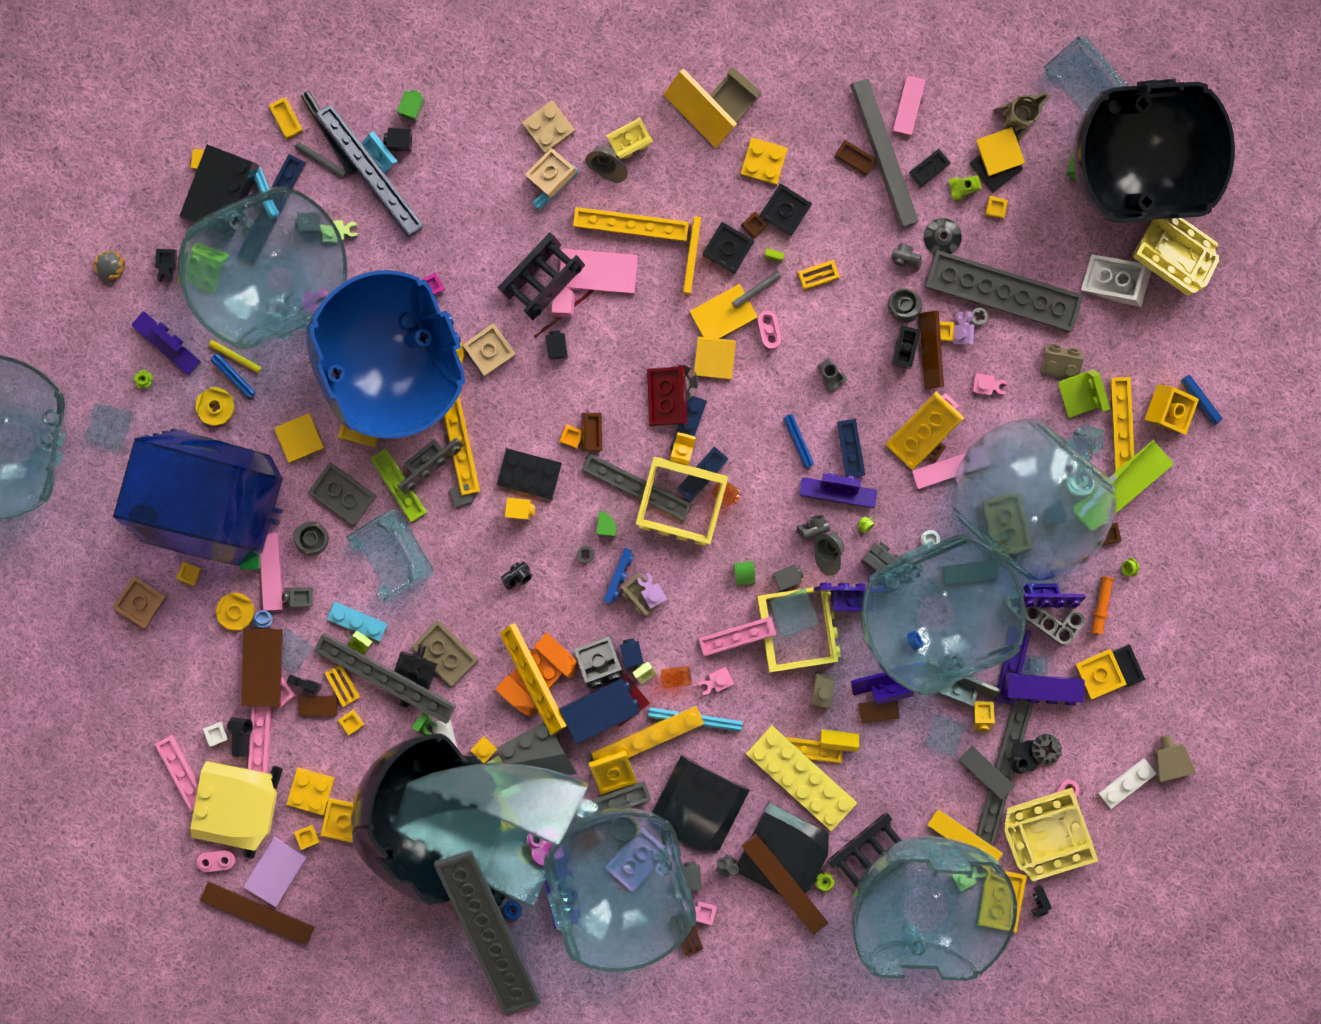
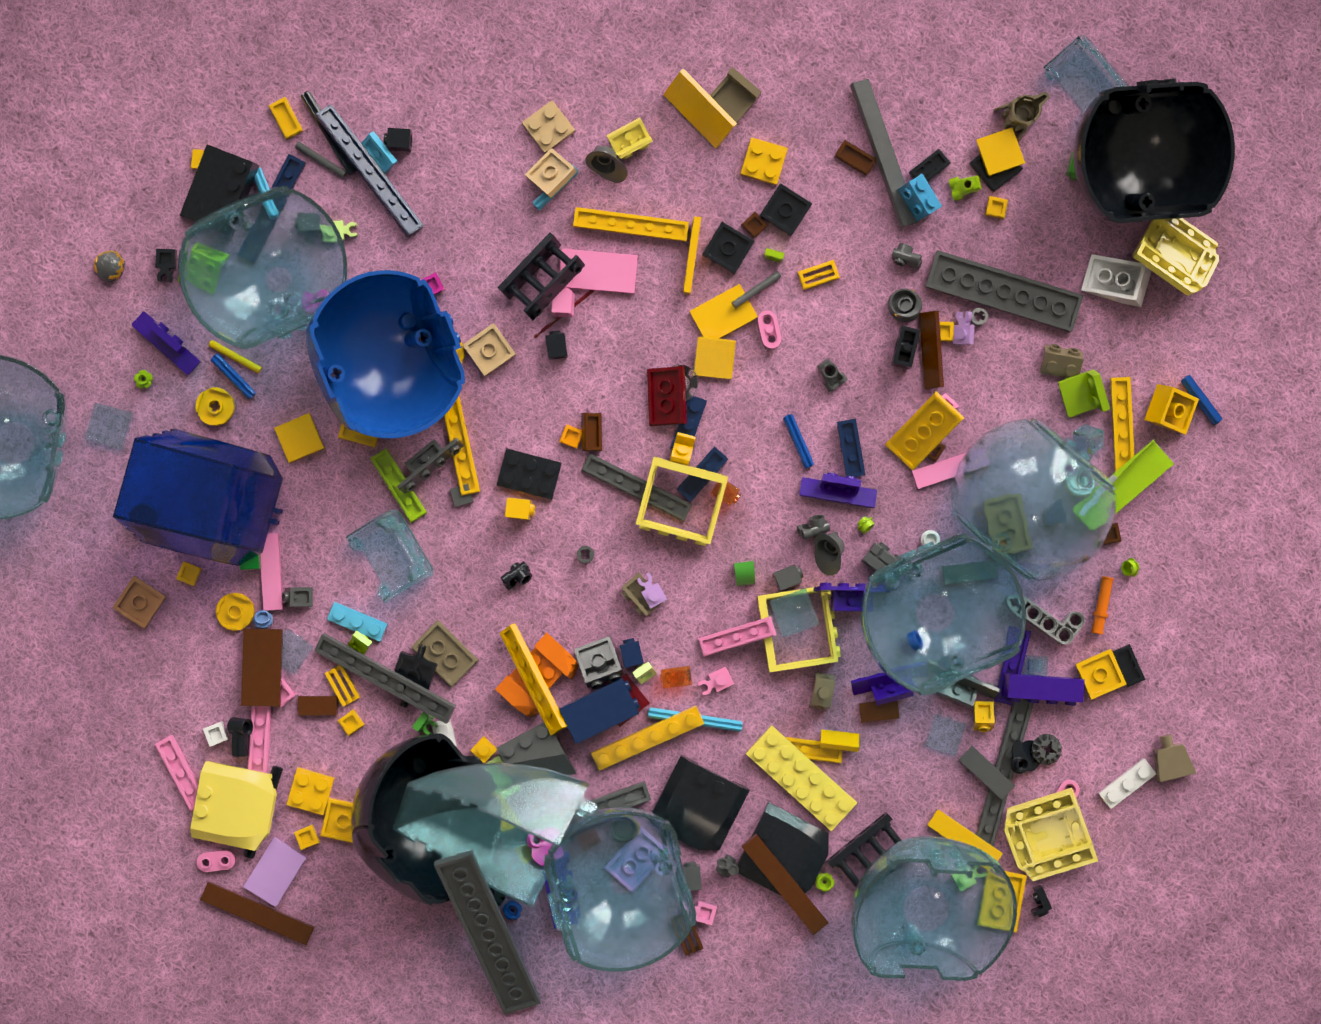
black plate [286,675,322,694] -> none
dark grey piece [293,521,329,555] -> none
dark grey tile [308,462,377,527] -> none
bright green brick [397,90,425,122] -> none
yellow plate [589,750,637,795] -> none
bright green brick [597,511,617,537] -> none
blue plate [603,548,634,604] -> none
bright pink tile [893,75,926,136] -> none
dish [924,218,962,254] -> none
bright pink plate [972,373,1007,396] -> none
dark purple bracket [1016,583,1086,609] -> none
none -> dark azure brick [898,174,942,222]

